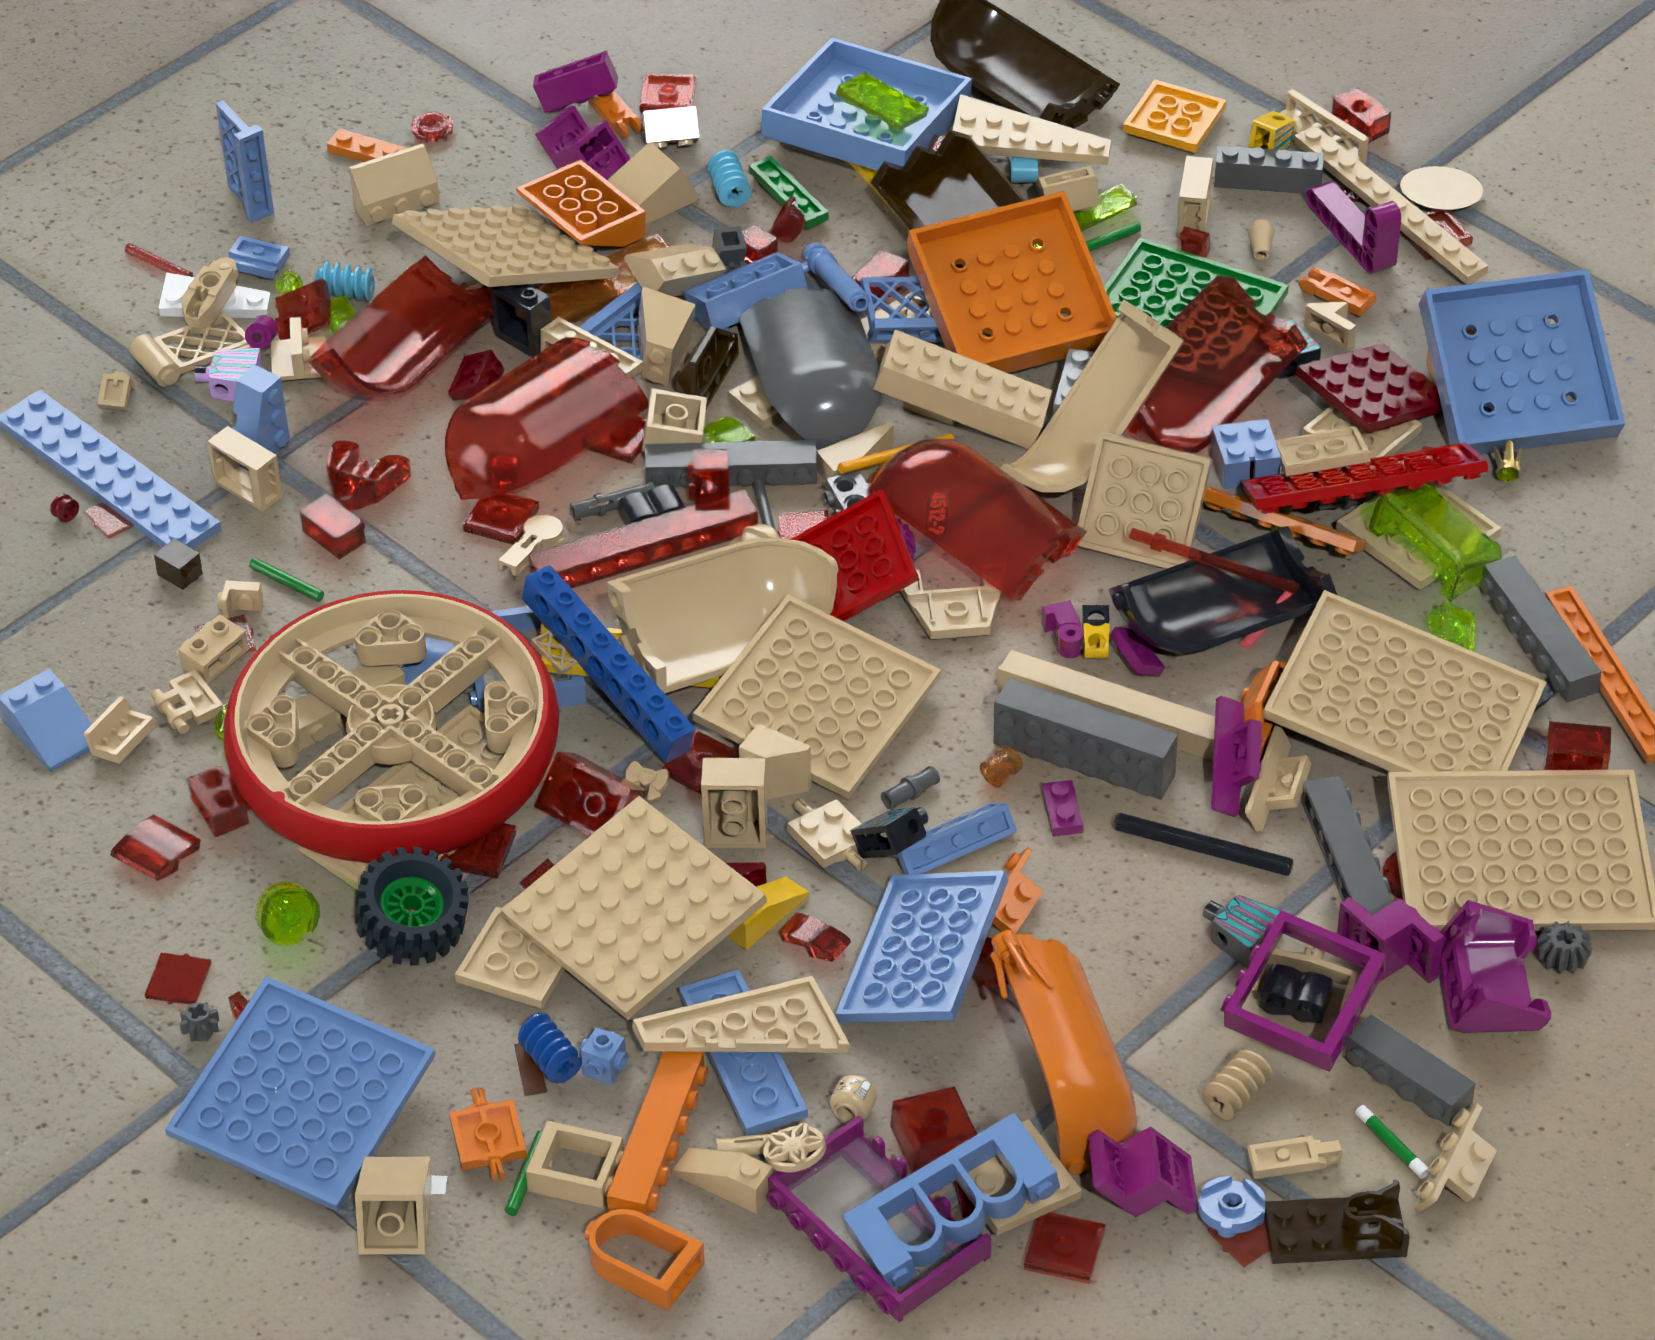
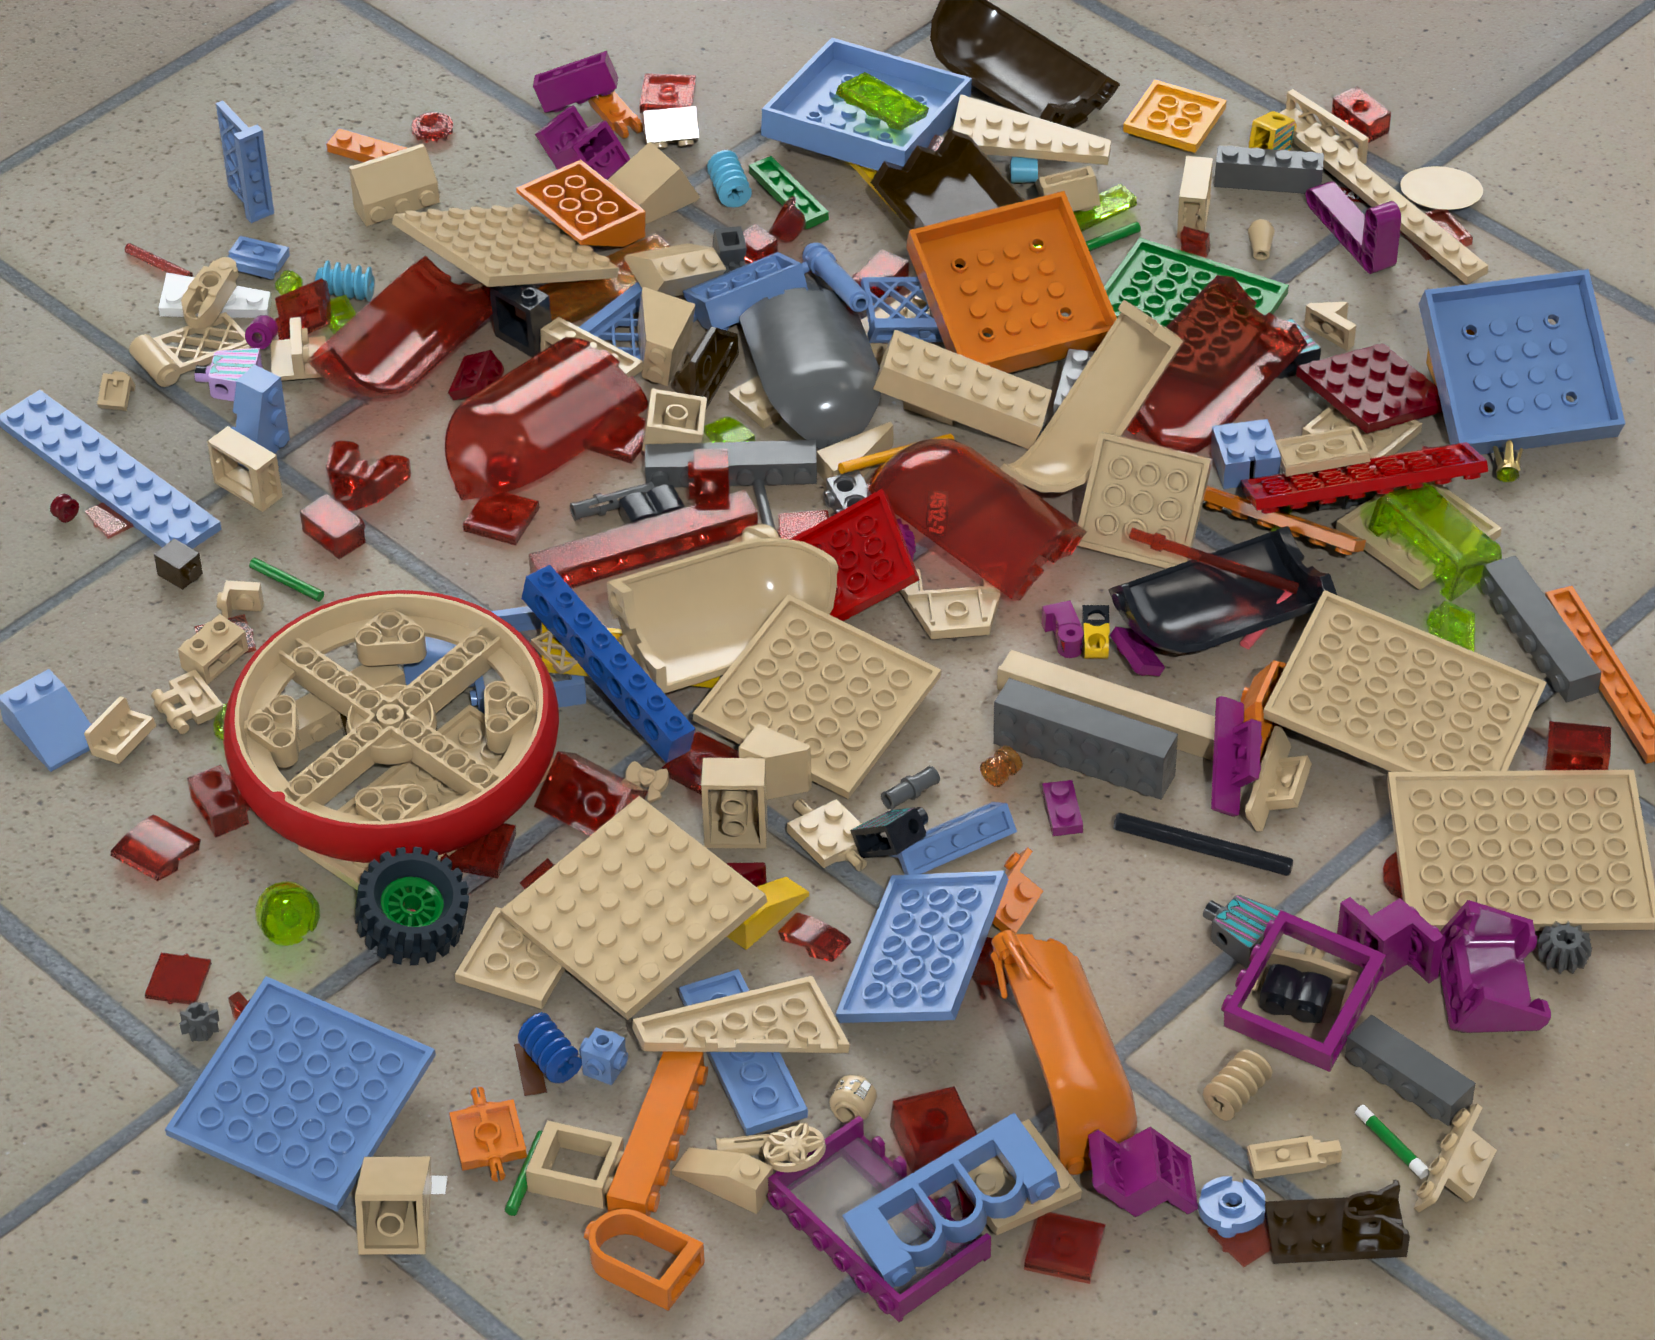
tan piece [498,515,564,576] -> none
orange hinge [1298,268,1377,317] -> none
dark grey brick [1302,775,1396,916] -> none

